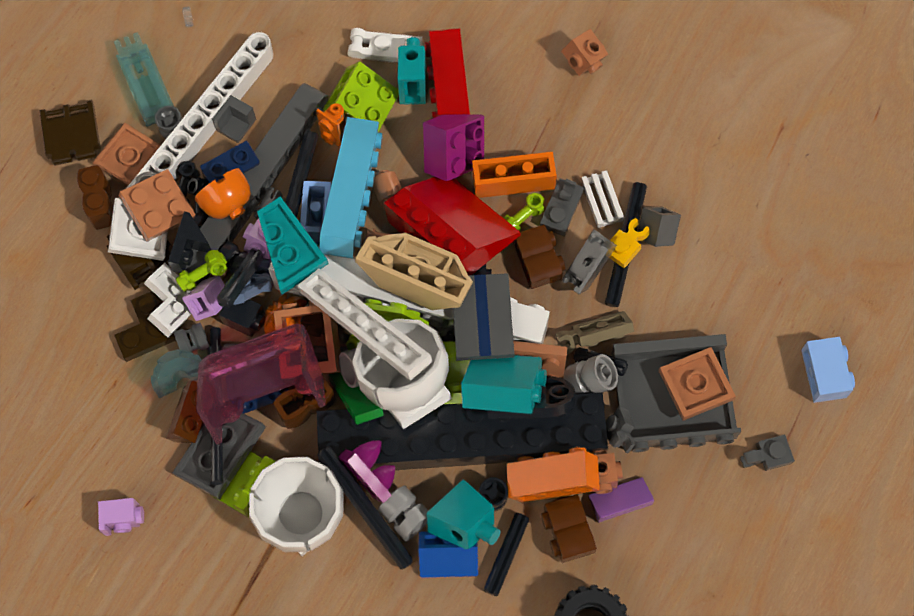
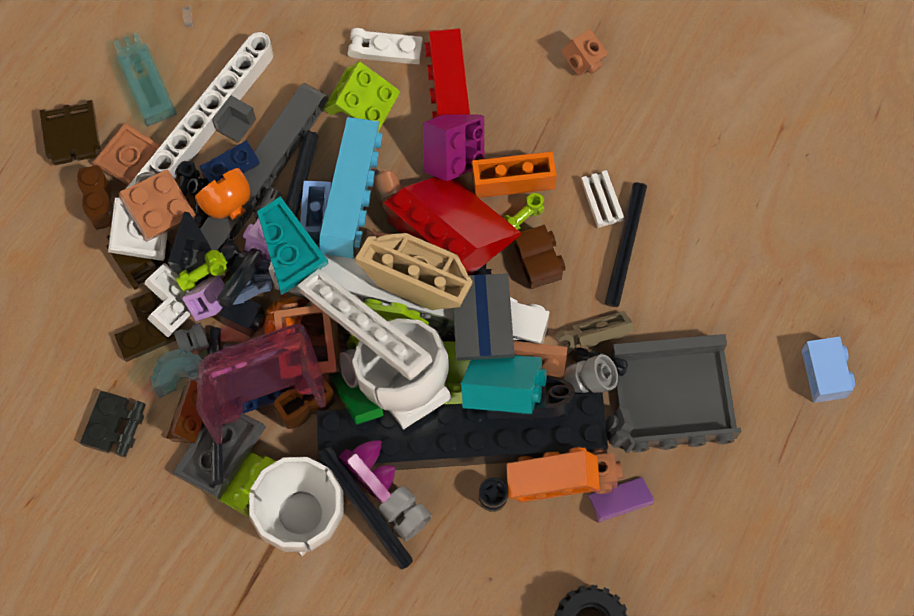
lavender brick [98,498,144,536] -> none
dark grey wheel [154,105,182,139] -> none
orange hinge [316,103,346,148] -> none
teal torso [398,37,426,104] -> none
blue panel [419,532,478,578] -> none
teal torso [426,480,501,549] -> none
black axle [484,513,529,596] -> none
dark grey plate [540,178,584,237] -> none
reddish brown brick [541,494,597,563] -> none
dark grey hinge [562,230,617,295] -> none
yellow plate [609,218,650,268] -> none
dark grey panel [638,207,681,247] -> none
nougat plate [659,347,736,421] -> none
dark grey plate [740,434,795,471] -> none
none -> pearl dark grey plate [80,391,146,457]

